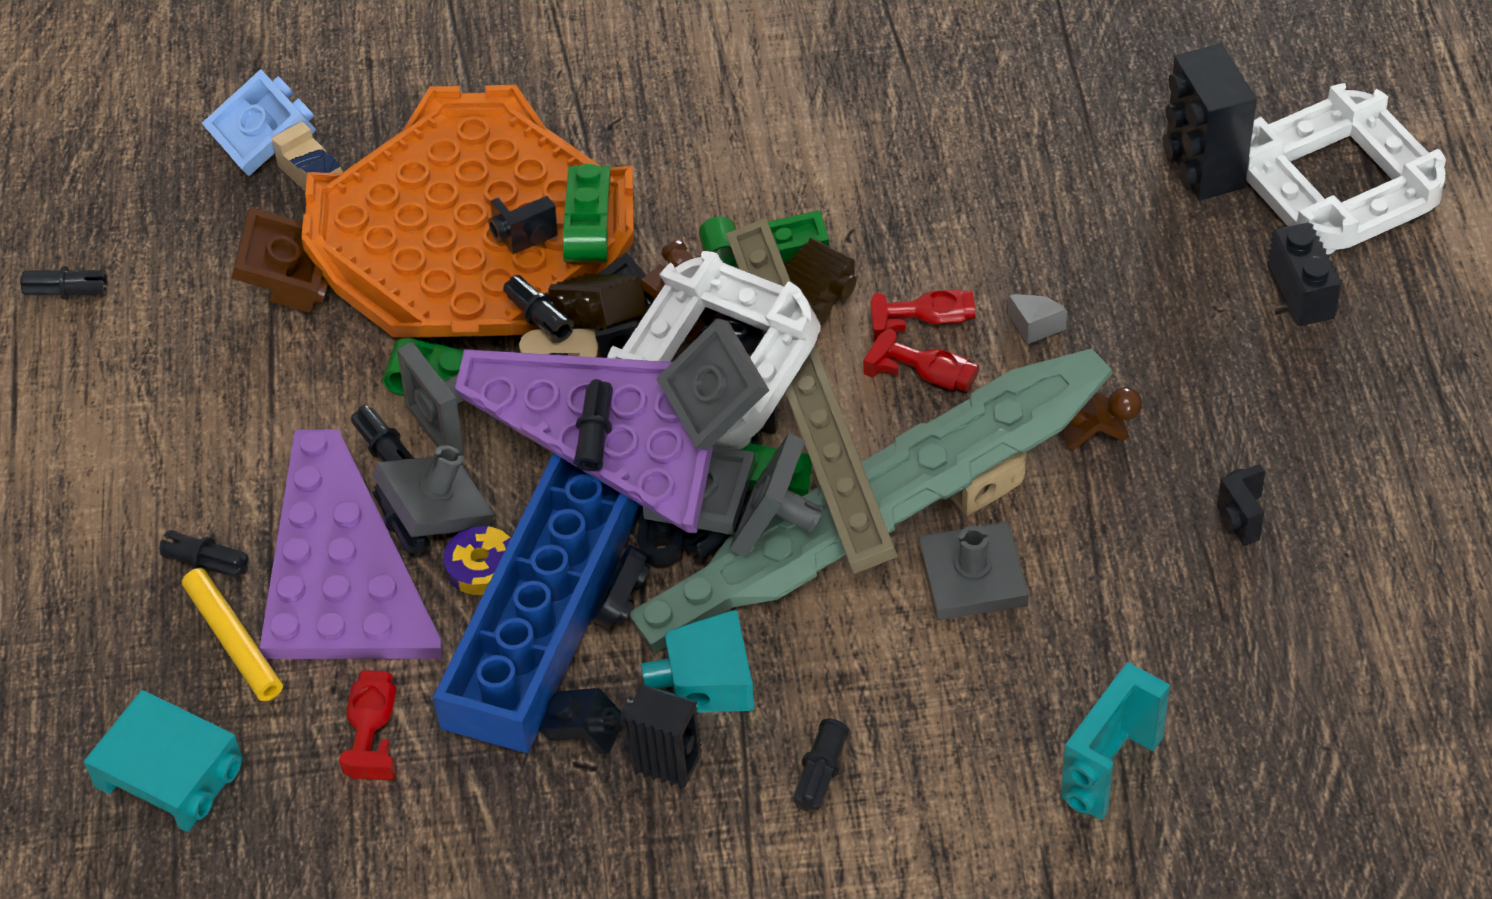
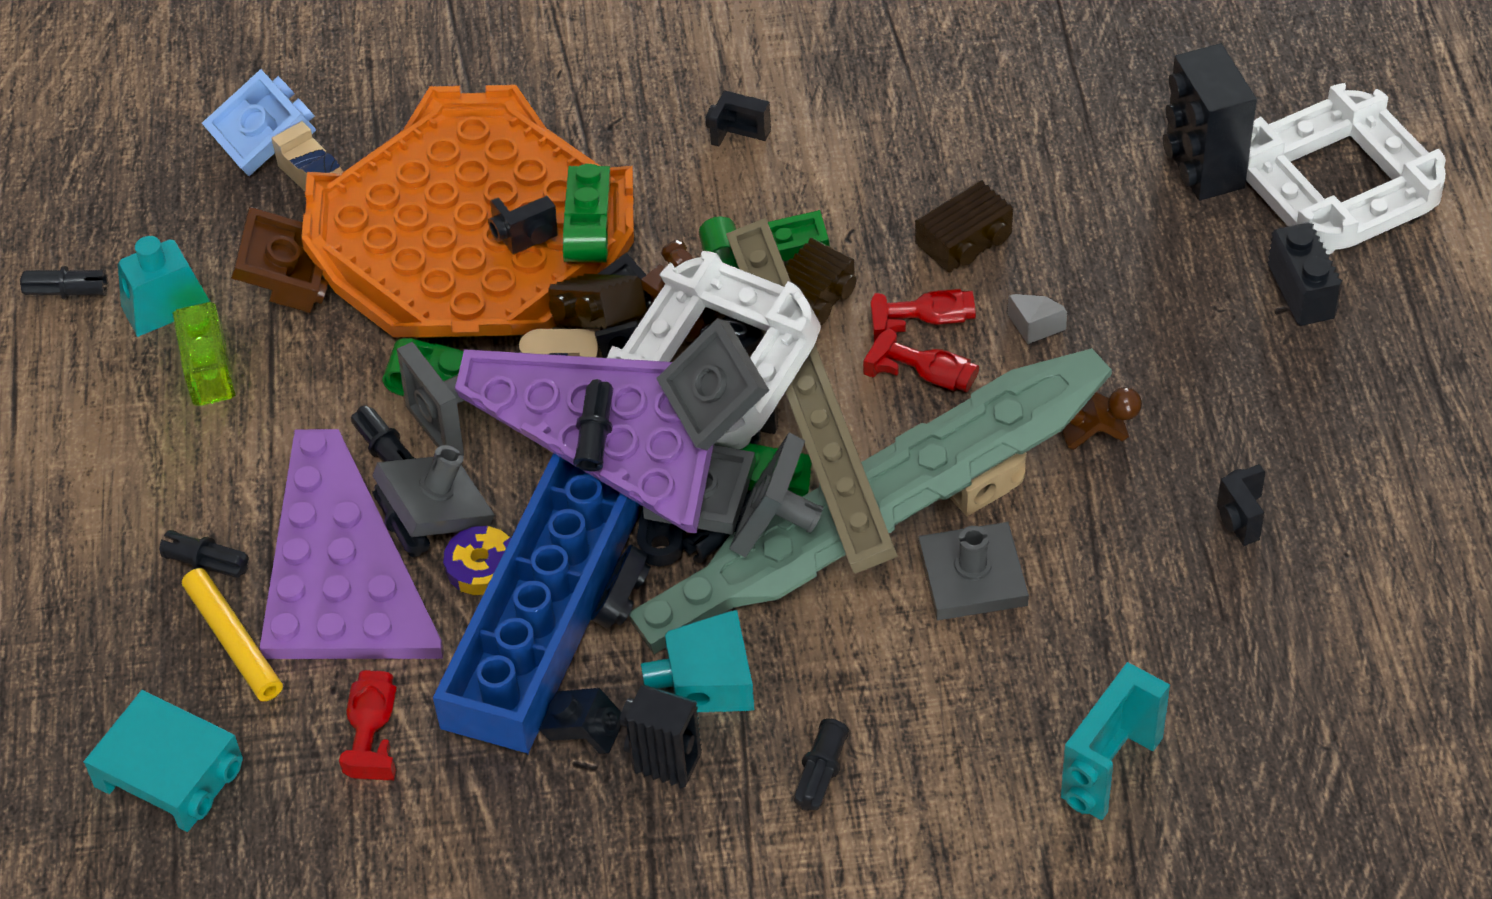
black axle [503,275,574,343] -> none
none -> teal torso [118,236,212,337]
none -> clear neon green brick [172,302,236,406]
none -> black bracket [705,90,771,147]
none -> dark brown brick [915,180,1013,273]

